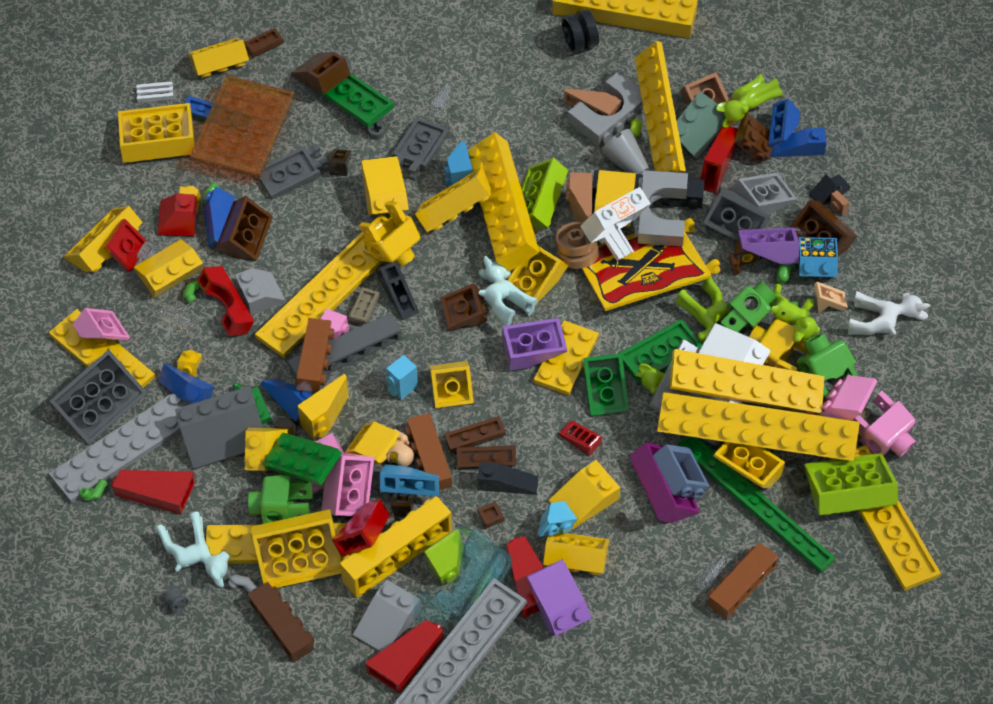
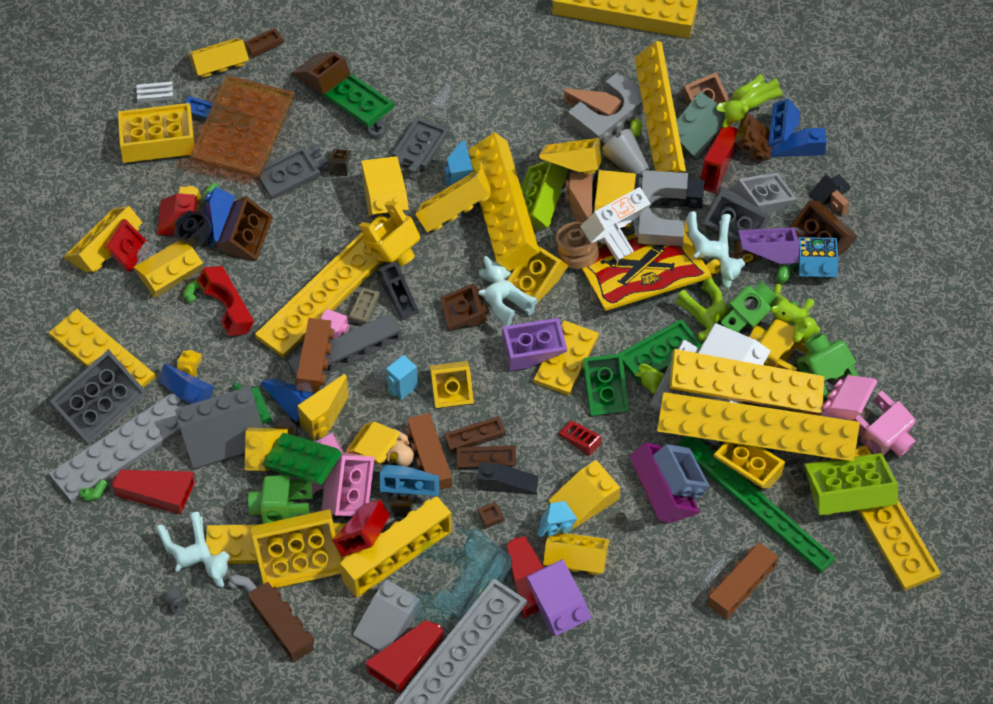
bright pink slope [73,308,130,341] -> none
light grey slope [235,268,286,315] -> none
lime slope [424,529,464,585] -> none
black wheel [561,8,599,53] -> none
light nougat slope [814,282,848,313] -> none
white animal [848,291,930,335] -> none
none -> black cylinder [173,209,212,247]
none -> yellow slope [539,138,602,174]
none -> light aqua animal [686,212,745,289]

